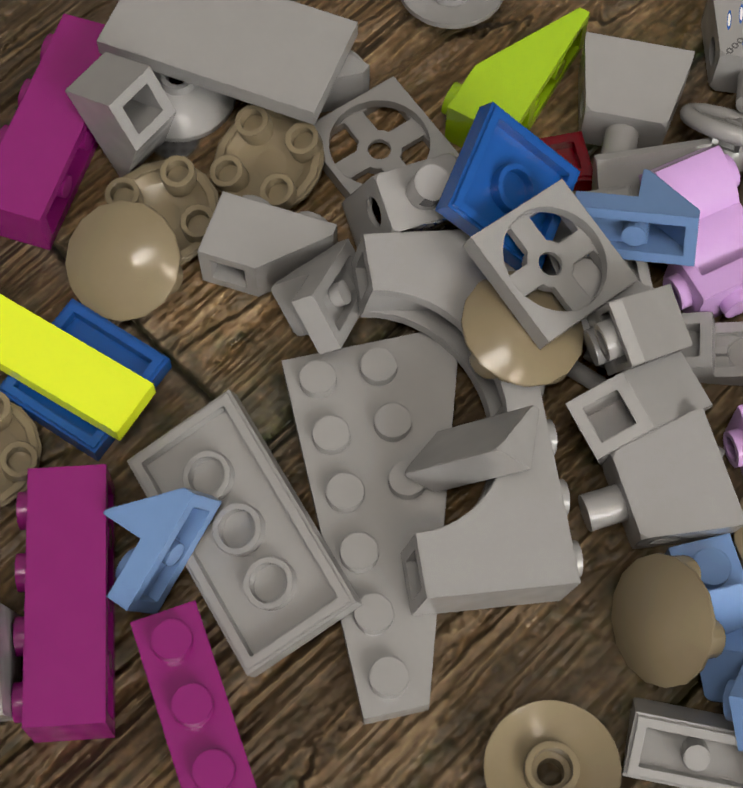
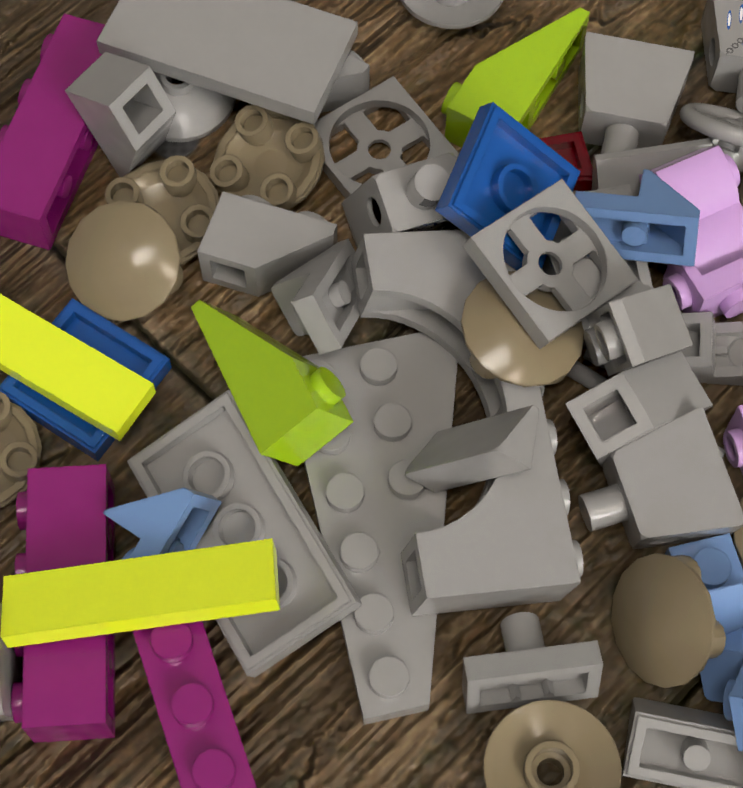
none -> neon yellow tile [0,538,280,648]
none -> lime slope [191,300,354,466]
none -> light grey tile [462,612,603,714]

